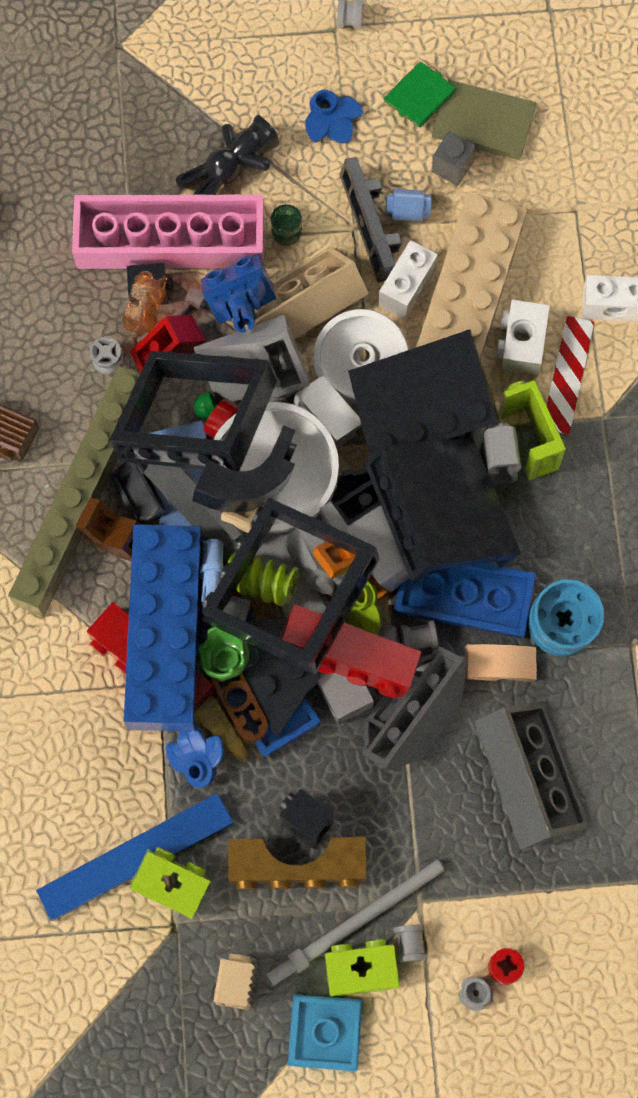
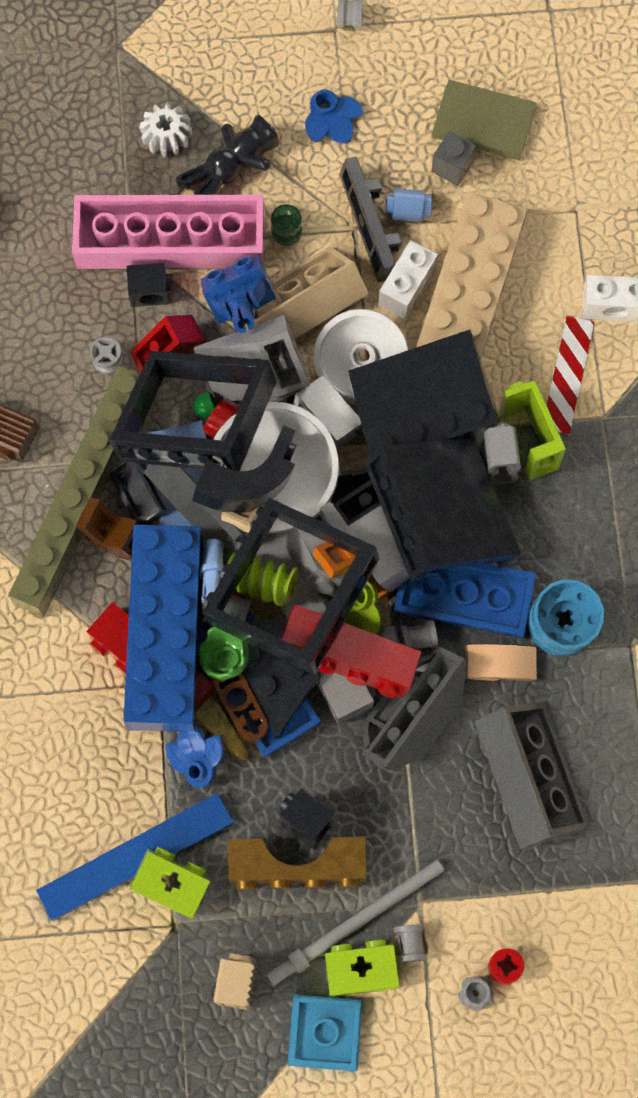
clear orange hinge [122,271,167,340] -> none
light grey hand [172,288,207,316] -> none
green piece [384,61,457,128] -> none
white brick [496,300,550,375] -> none
none -> white gear [140,102,192,157]

